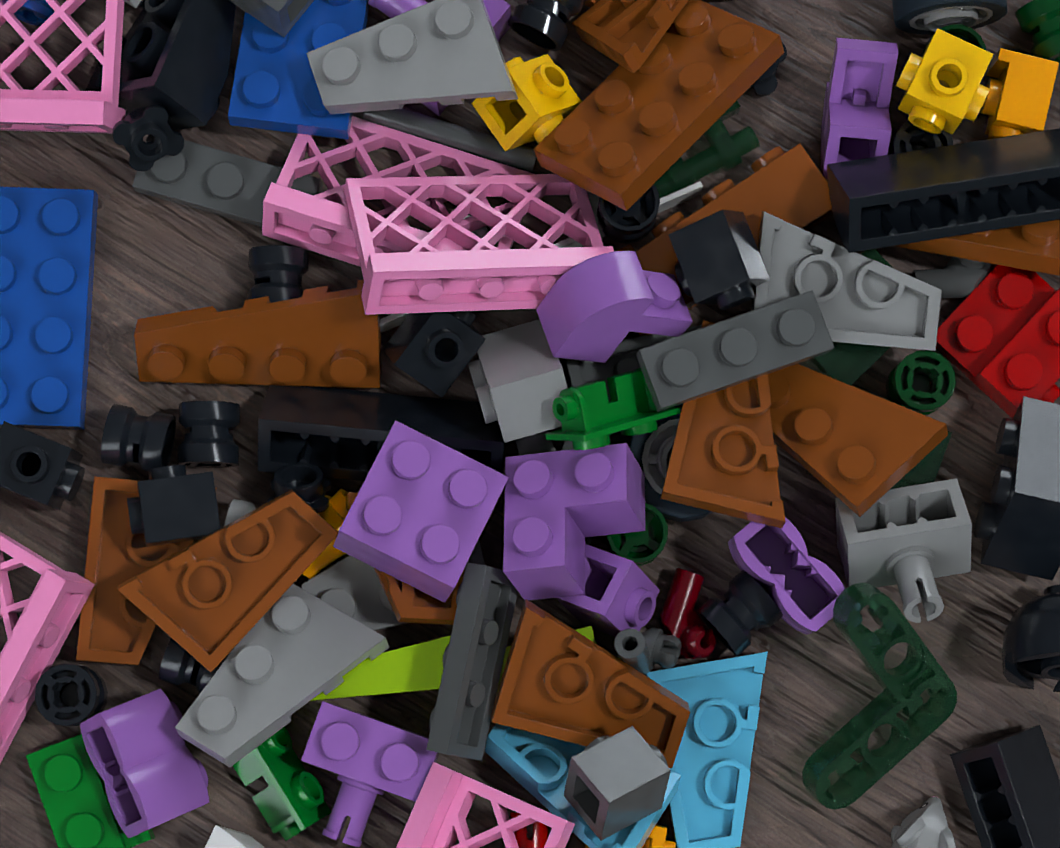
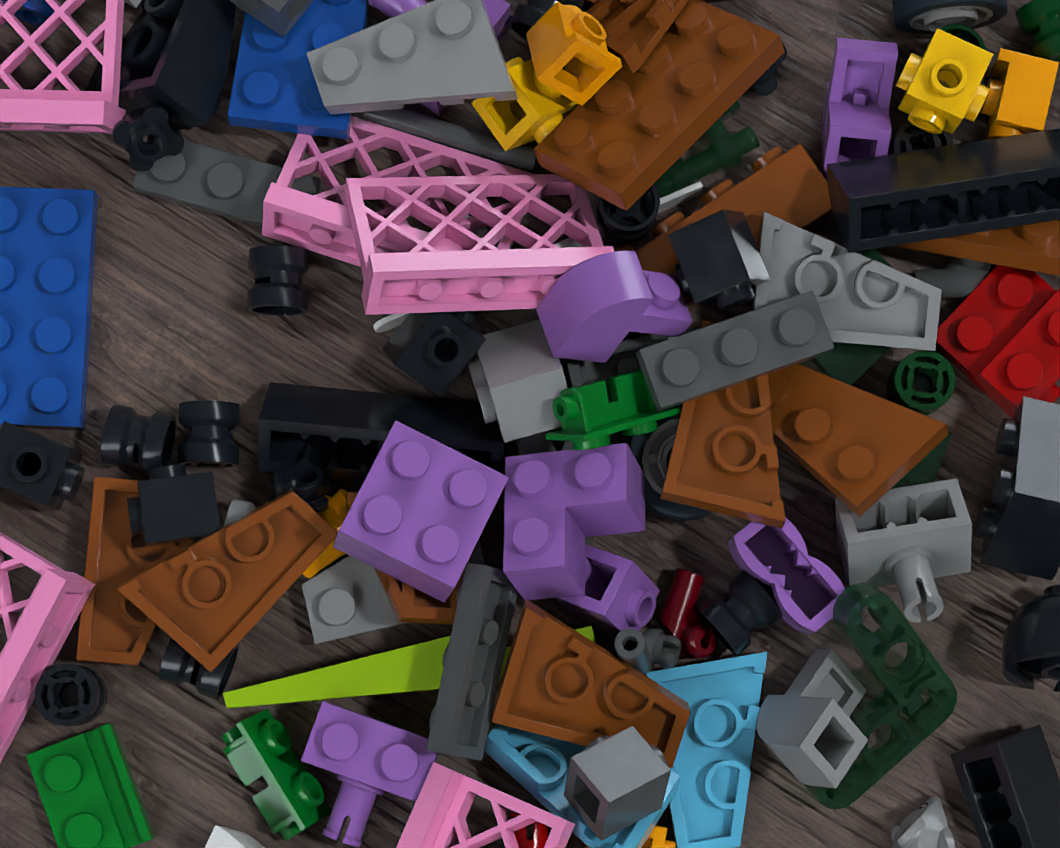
medium lavender brick [80,688,209,838] -> none
dark orange wing [134,279,382,388] -> none
light grey wing [175,583,389,767] -> none
dark green wheel [605,503,668,567] -> none
none -> light orange brick [526,1,622,106]
none -> light grey brick [756,649,868,789]

